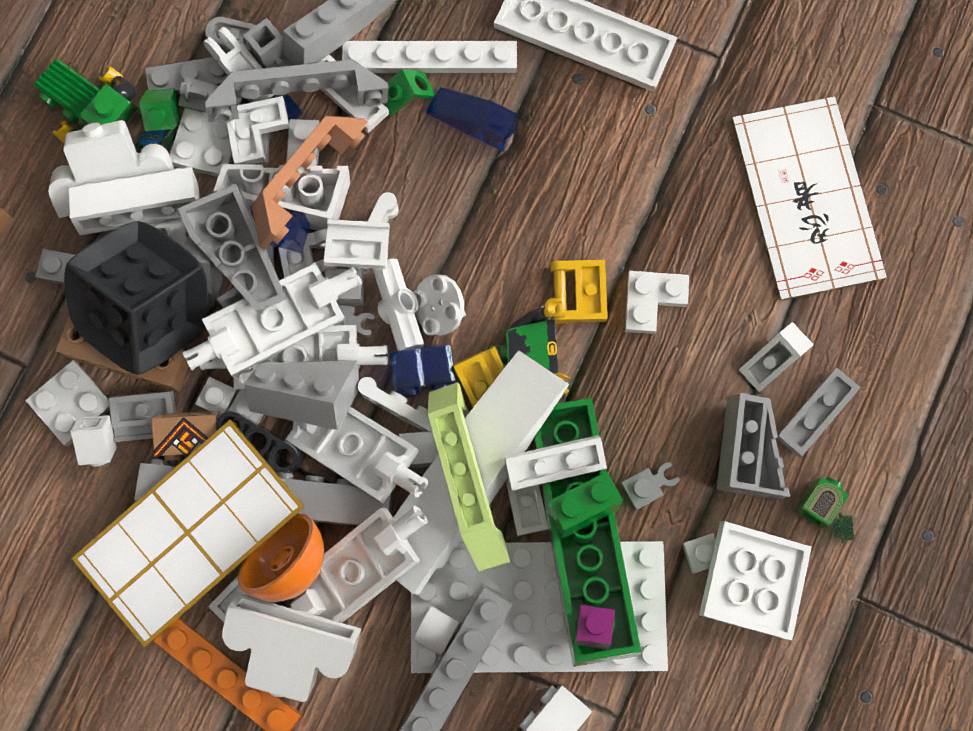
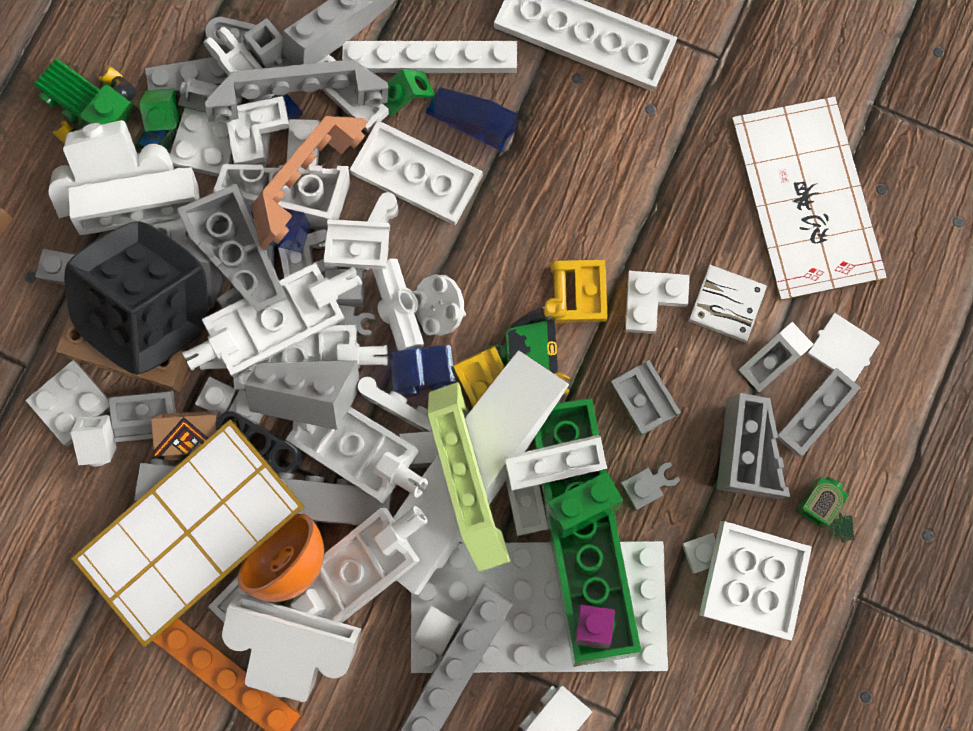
none -> white plate [350,120,483,226]
none -> light grey plate [610,360,681,436]
none -> white tile [688,265,767,343]
none -> white piece [807,313,880,382]

